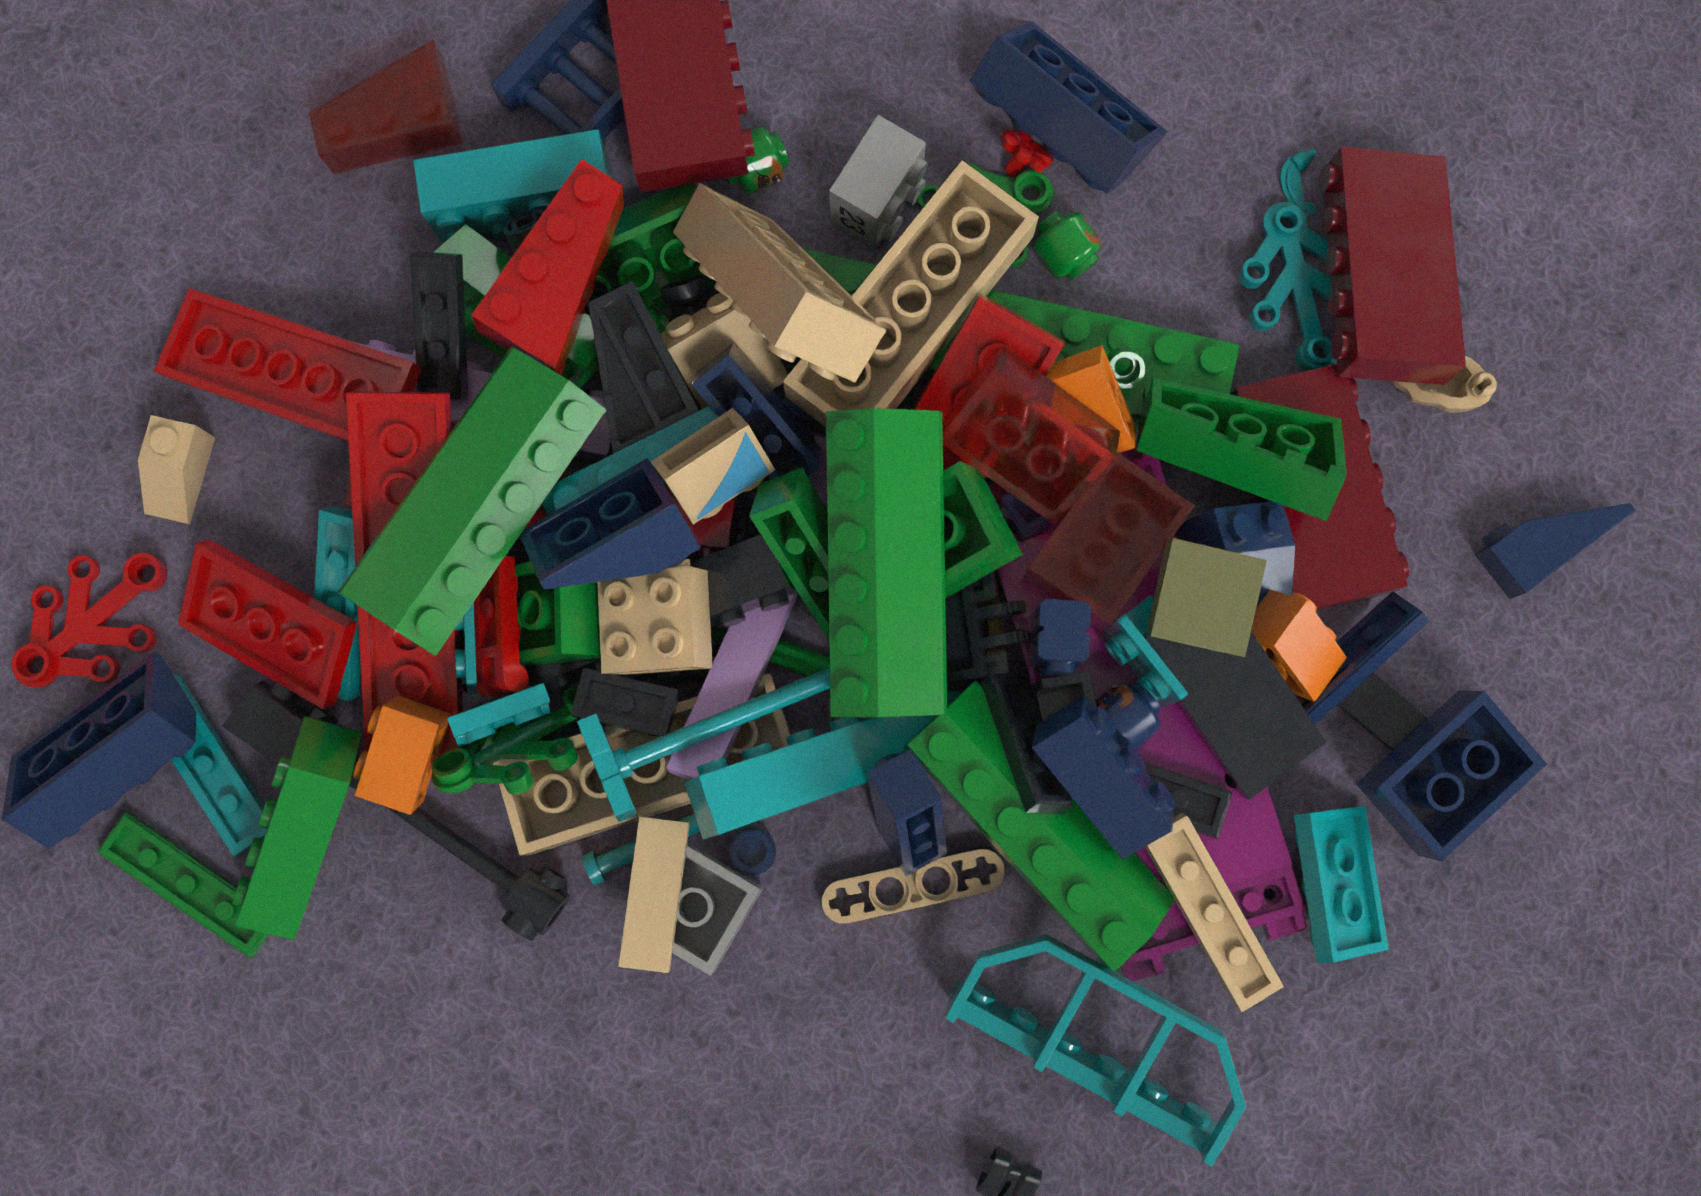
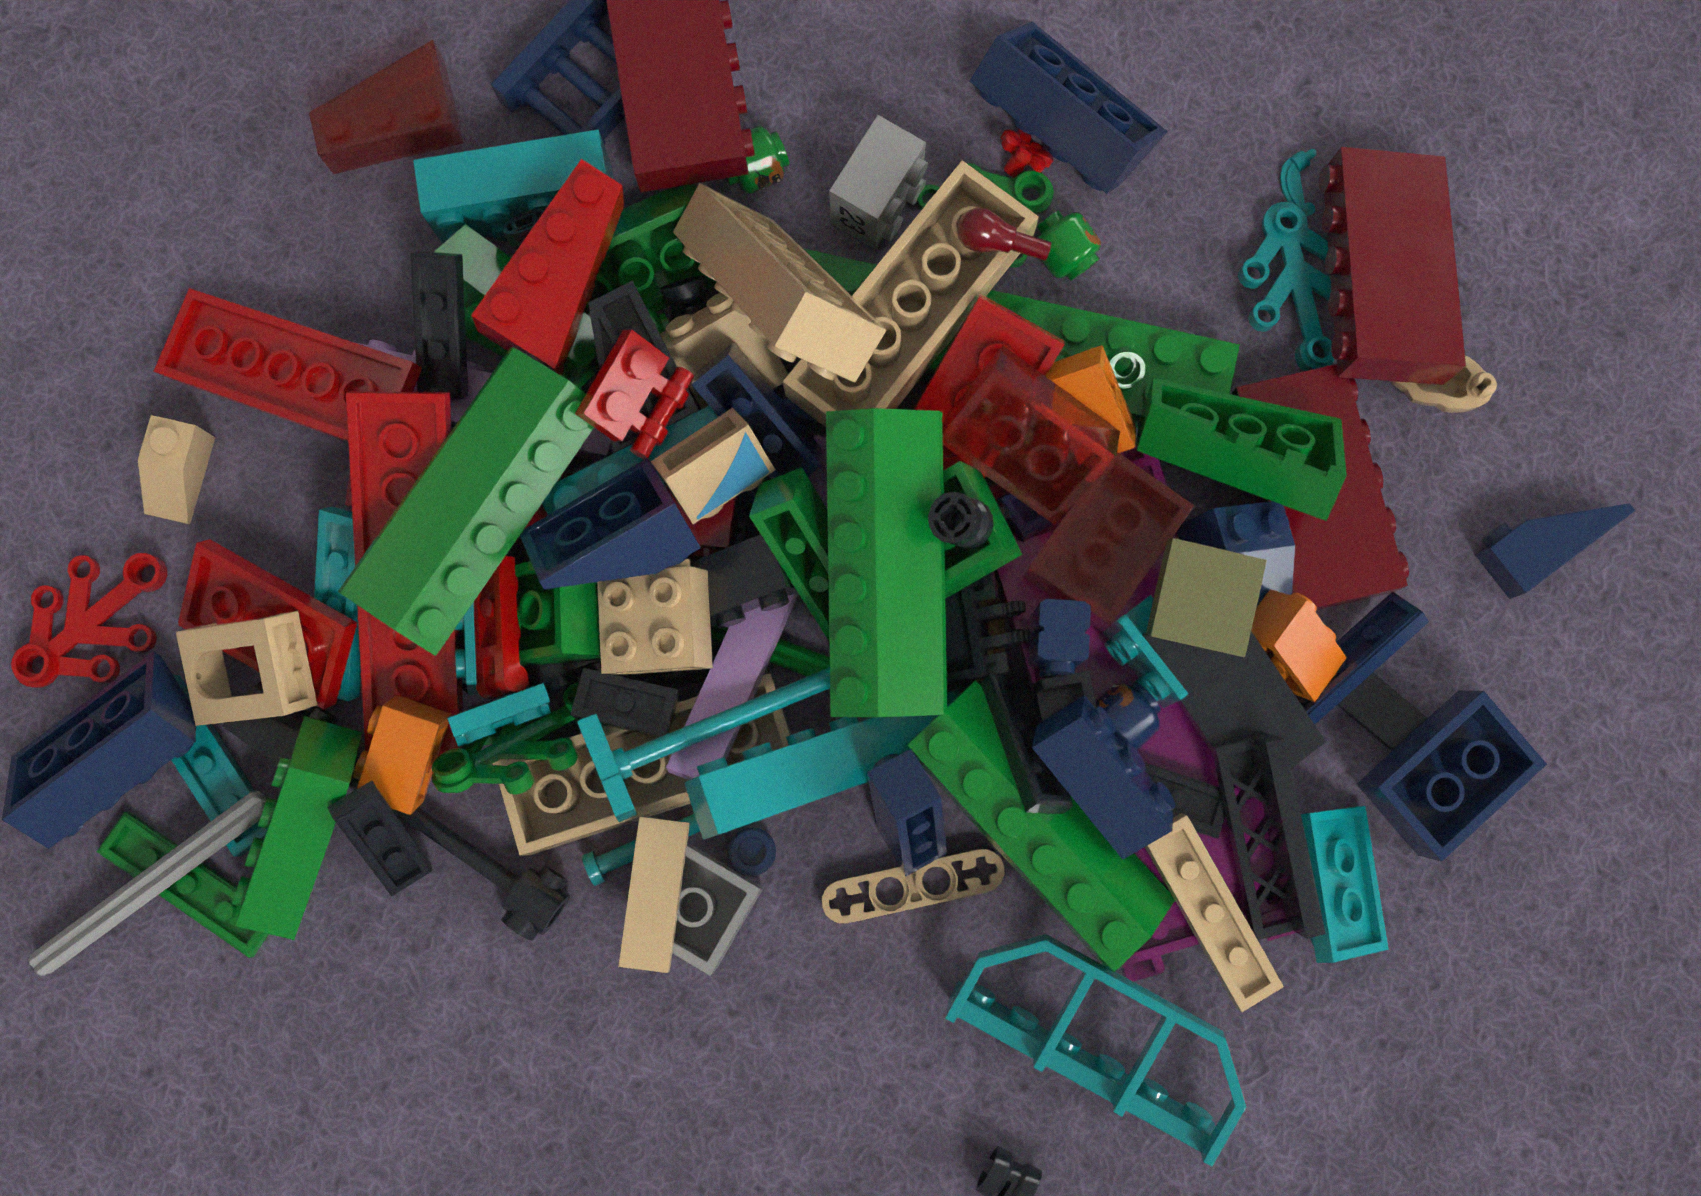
none -> light grey axle [28,791,266,976]
none -> tan panel [176,611,317,726]
none -> black tile [327,780,433,896]
none -> red plate [575,330,694,459]
none -> black wheel [928,492,994,549]
none -> dark red piece [957,208,1051,261]
none -> black fence [1211,733,1326,940]

